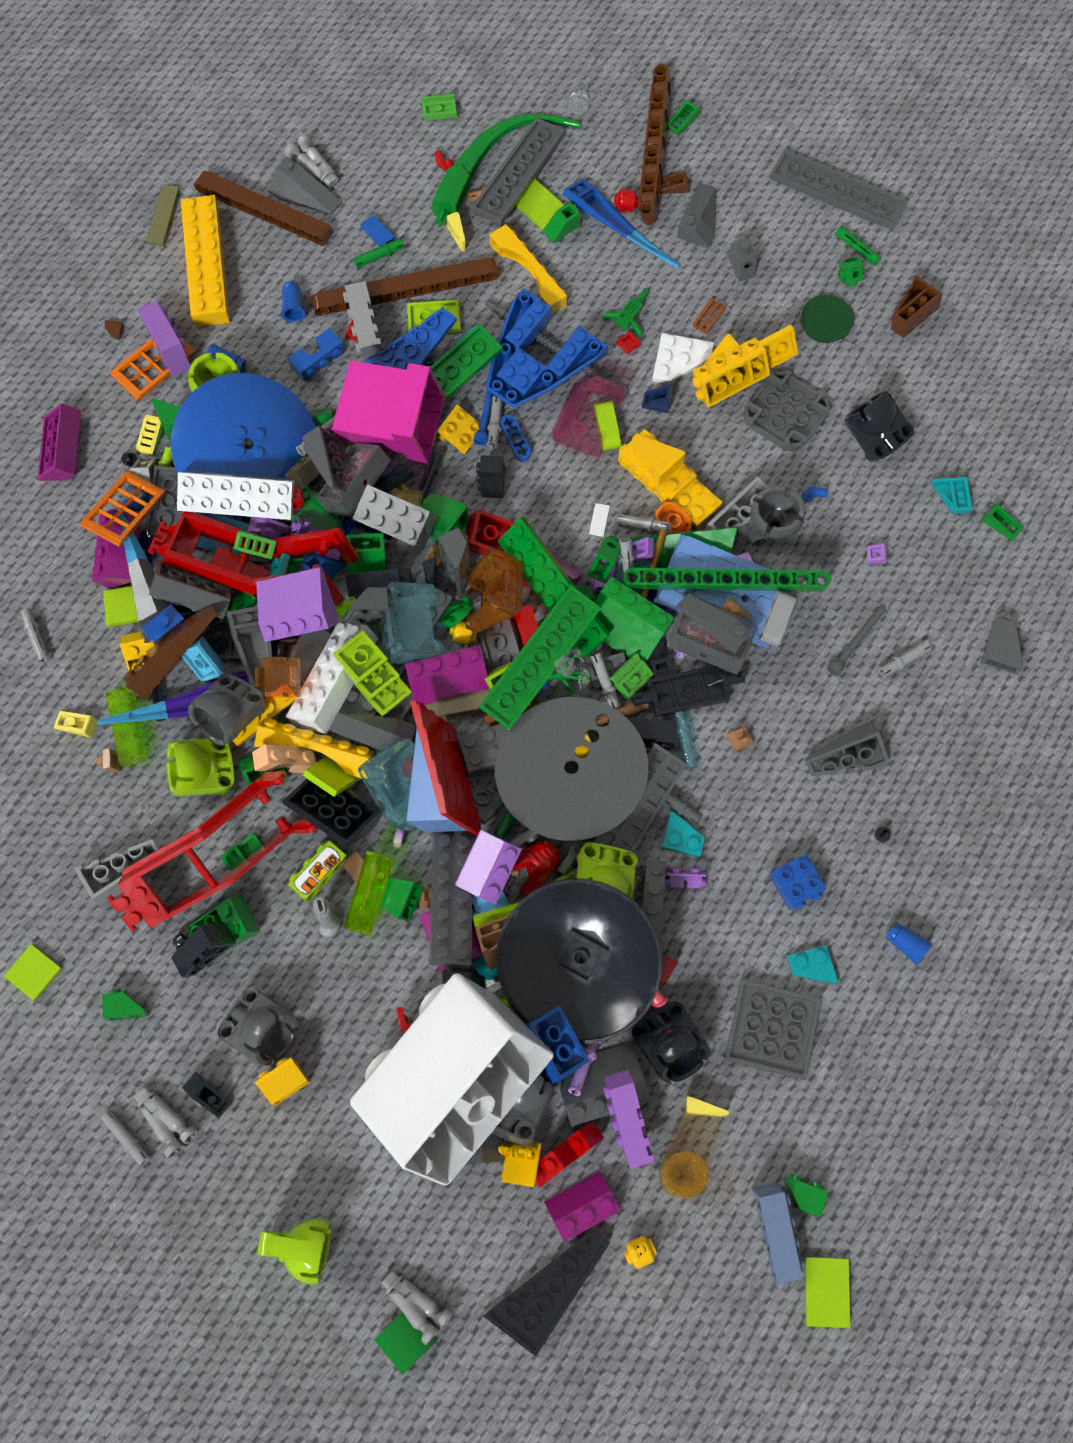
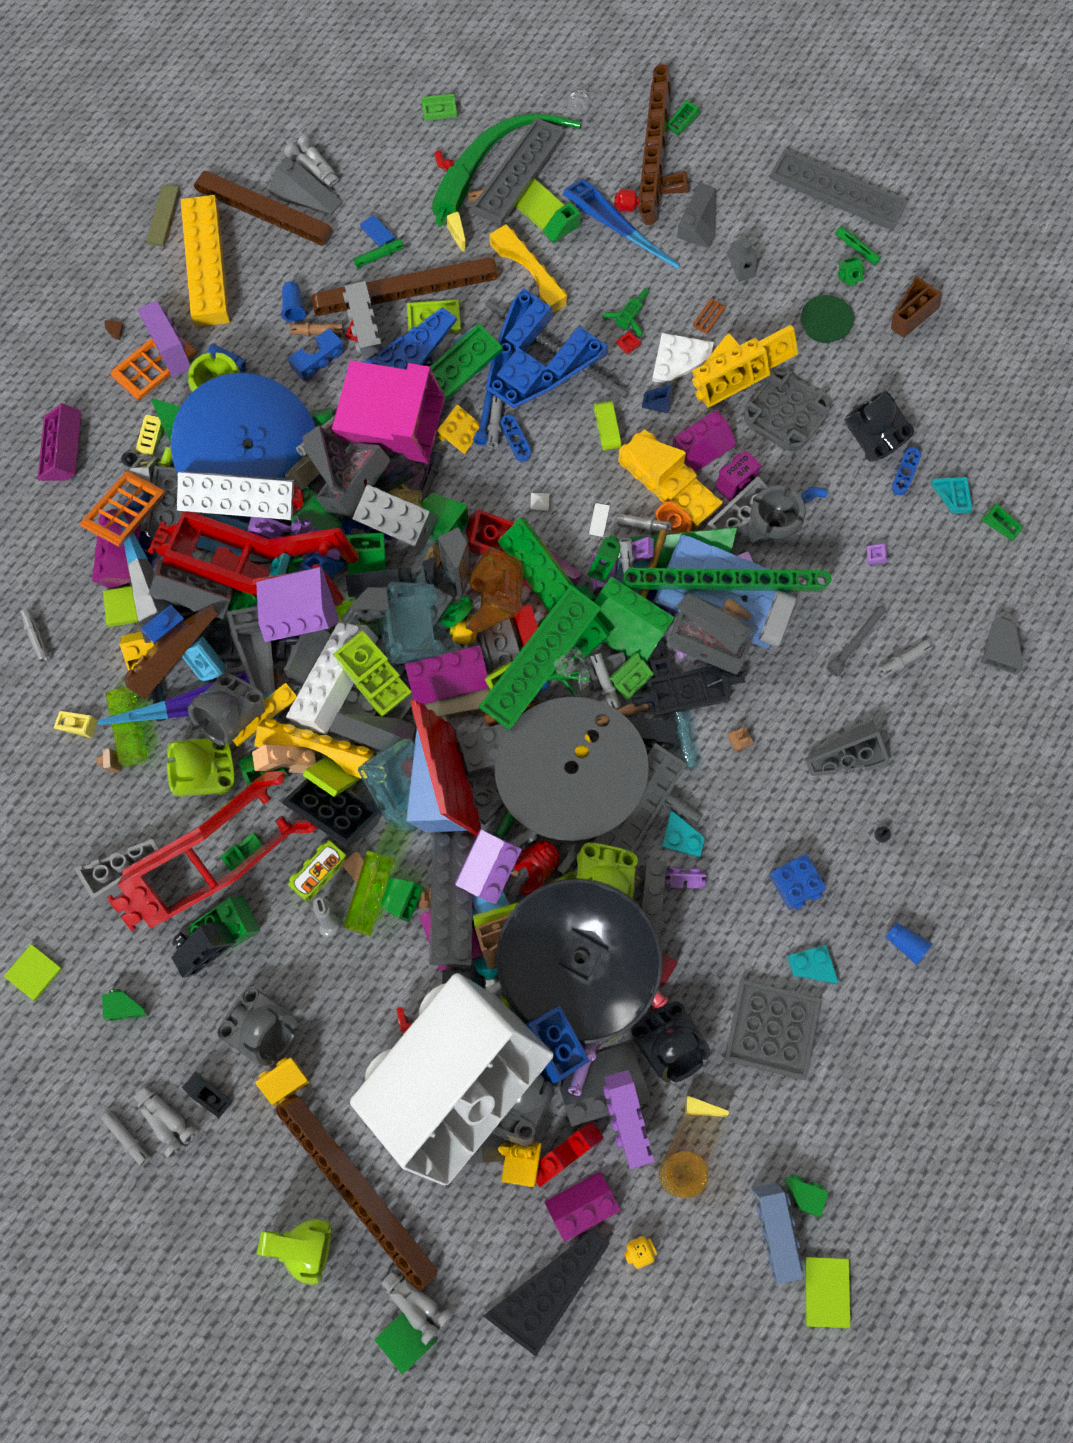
bright green slope [233,530,277,559] -> none
clear orange panel [255,657,300,698] -> none
lavender tile [393,828,405,849] -> none
black wedge [476,455,506,498] -> none
clear pink windscreen [551,376,626,458] -> none
none -> reddish brown beam [276,1094,438,1290]
none -> medium nougat pin [289,323,343,337]
none -> white slope [530,493,549,511]
none -> magenta slope [672,409,737,472]
none -> magenta brick [716,450,761,502]
none -> blue beam [891,447,921,496]

